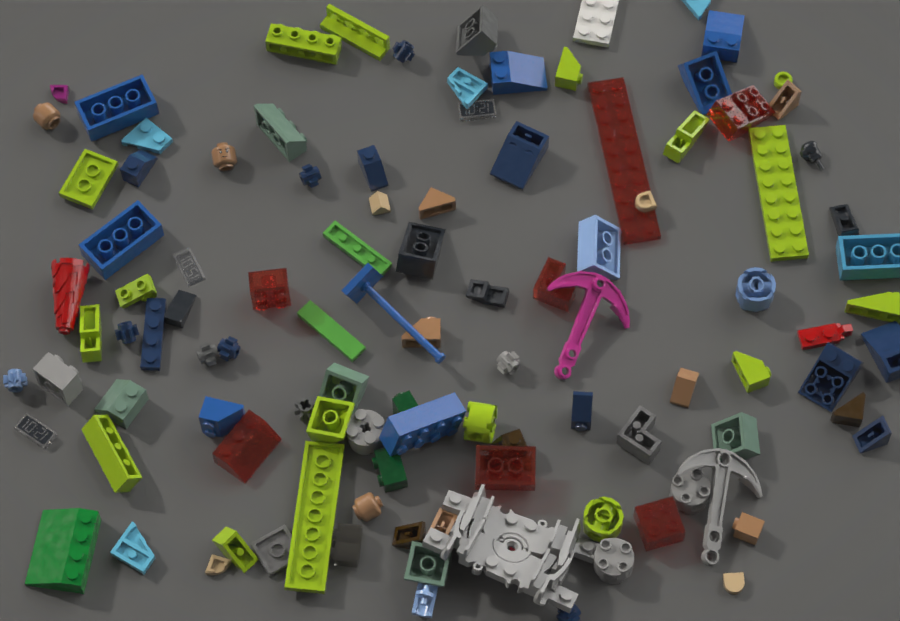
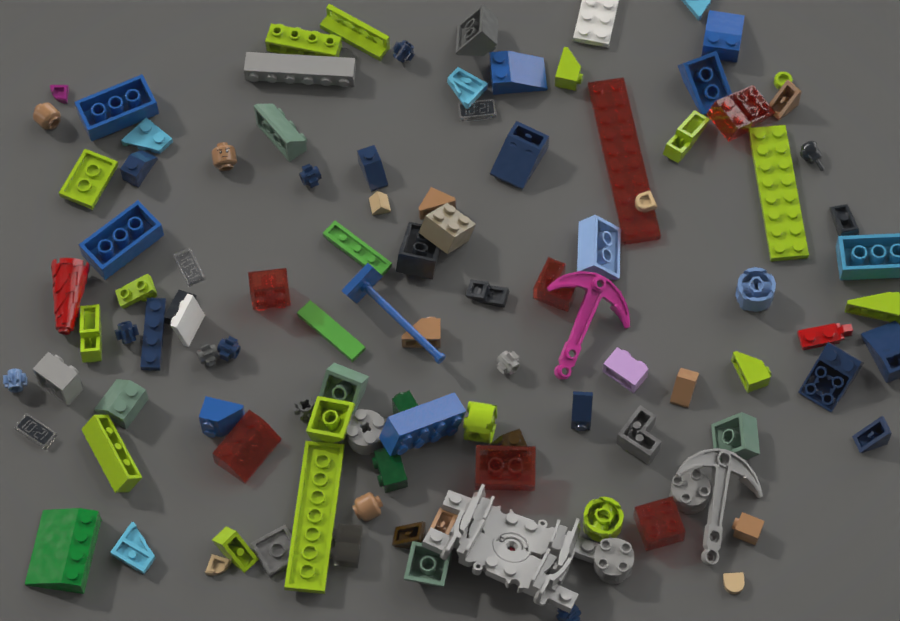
light blue hips [412,583,438,618] -> none
dark brown slope [830,392,866,428] -> none
none -> white tile [171,294,205,347]
none -> light grey brick [244,52,356,87]
none -> dark tan brick [419,203,476,254]
none -> lavender brick [602,347,649,393]

